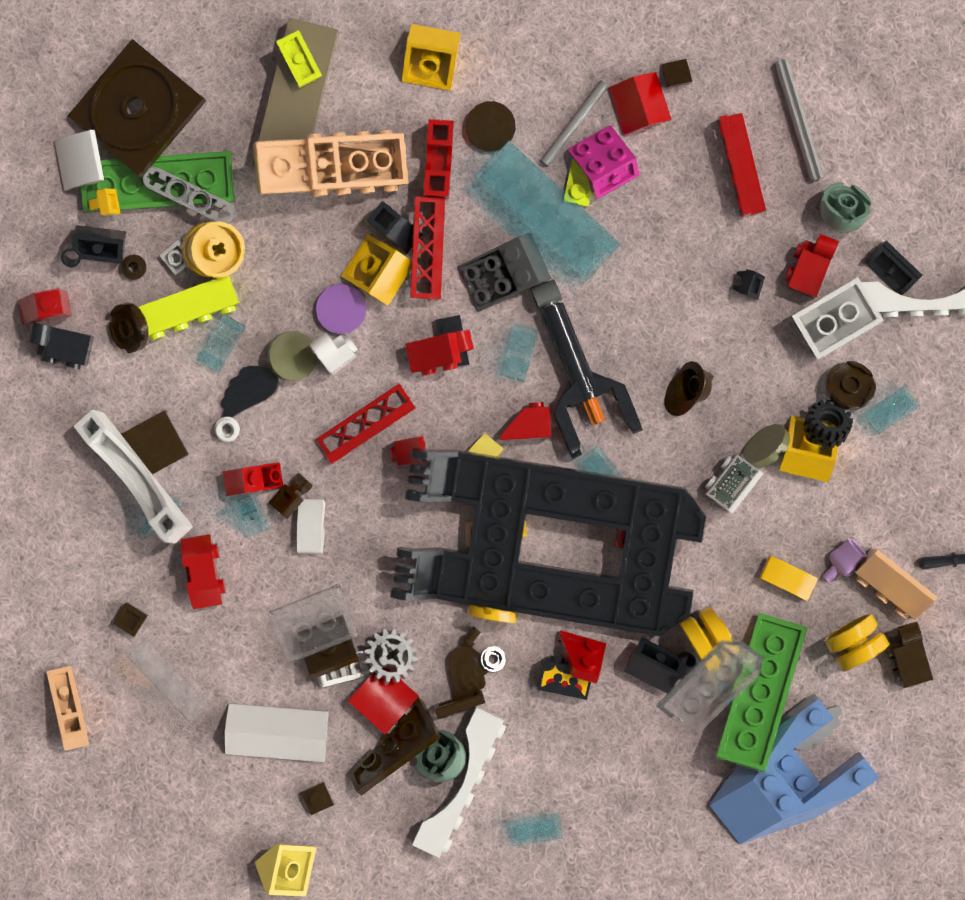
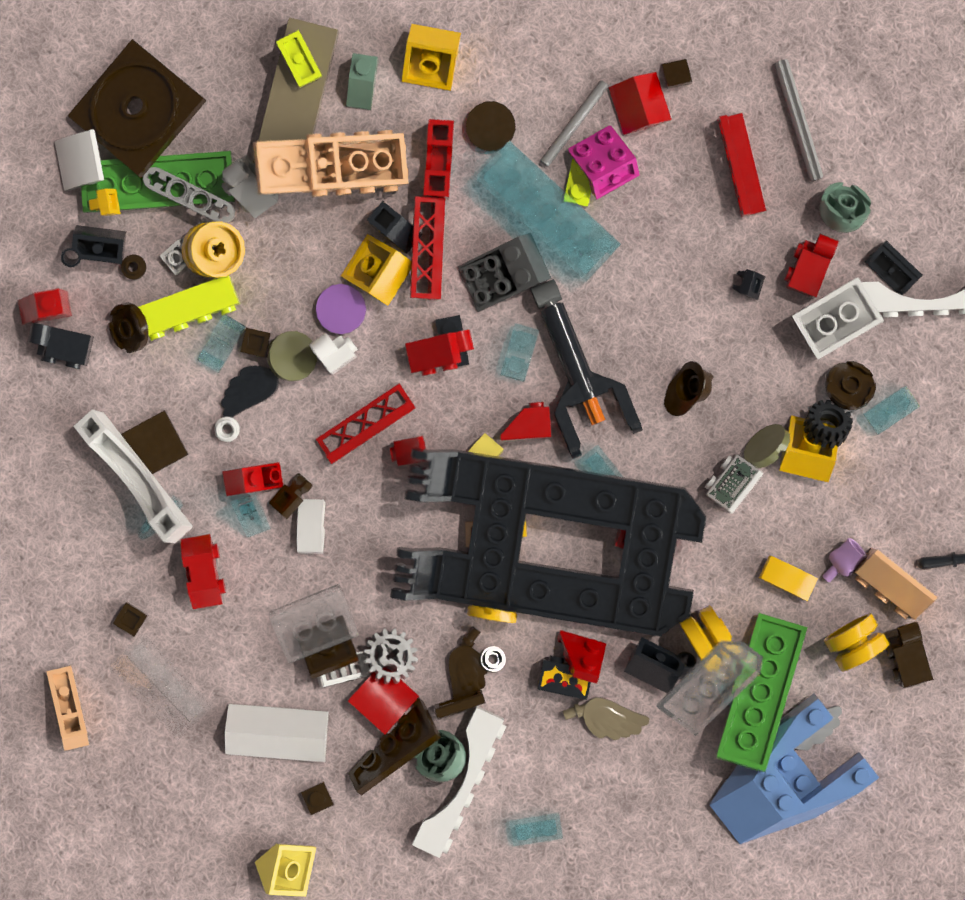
none -> light grey hinge [222,155,279,218]
none -> dark brown plate [240,327,271,358]
none -> sand green slope [346,53,379,110]
none -> dark tan animal [563,697,649,740]

